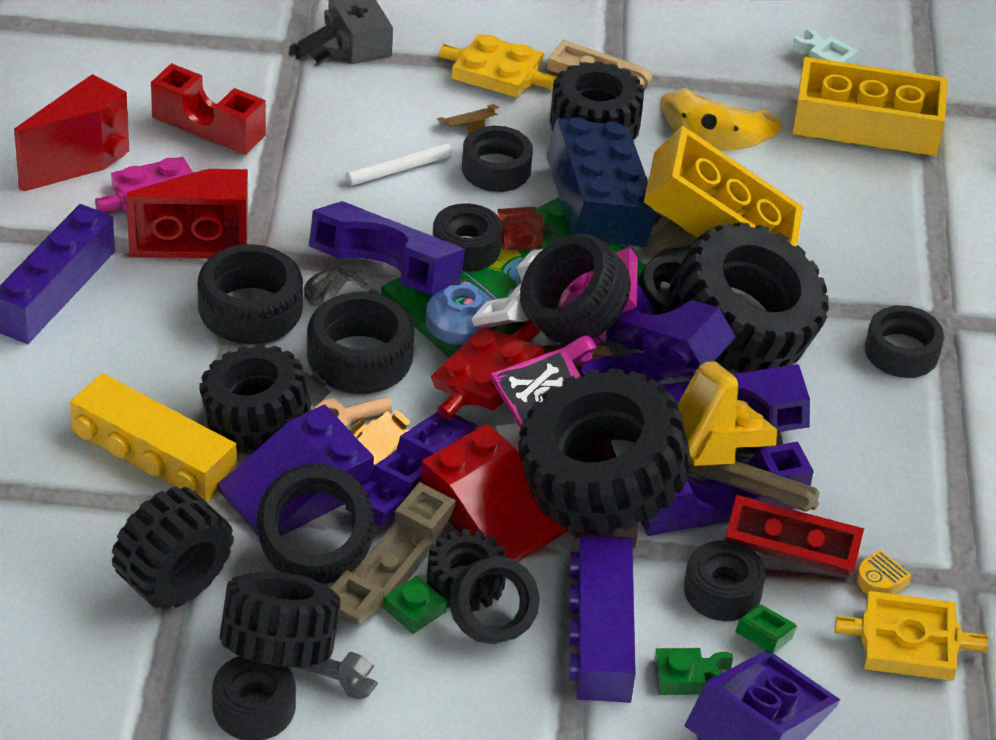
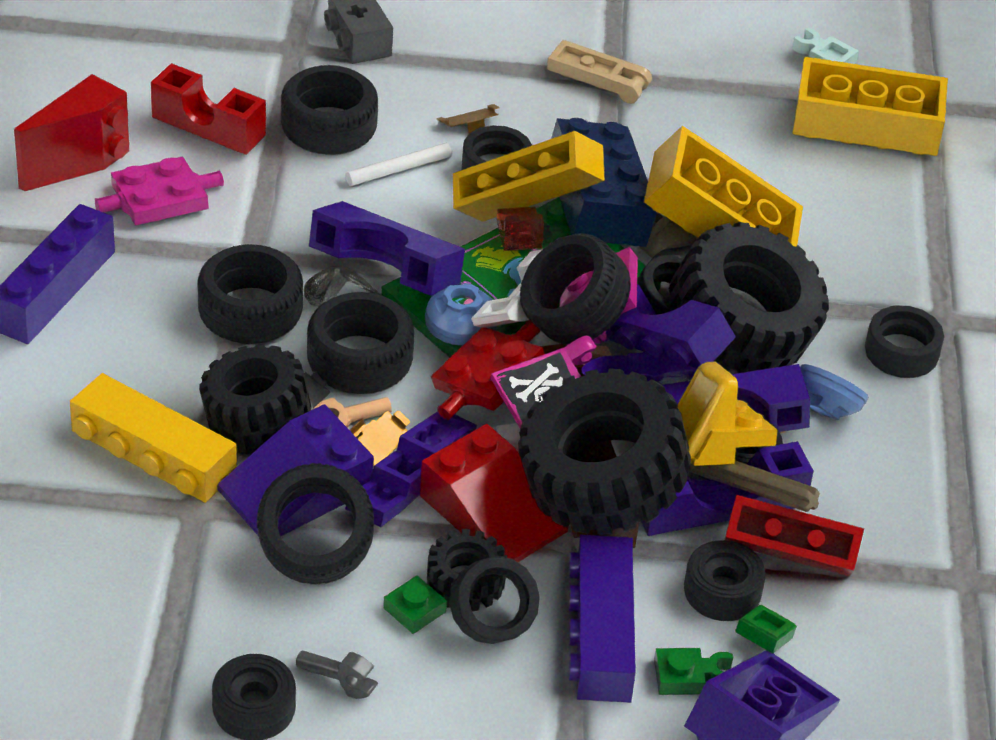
black tyre [112,487,234,610] -> none
red slope [126,168,248,259] -> none
black tyre [219,572,341,667] -> none
black piece [289,18,339,66] -> none
dark tan slope [331,482,456,625] -> none
black tyre [432,203,503,271] -> none
yellow plate [439,34,557,98] -> none
black tyre [550,62,644,139] -> none
yellow piece [660,88,782,150] -> none
yellow plate [834,591,988,681] -> none
yellow tile [857,550,911,594] -> none
none -> black tyre [281,65,378,155]
none -> yellow brick [453,131,605,222]
none -> medium blue piece [800,364,869,420]

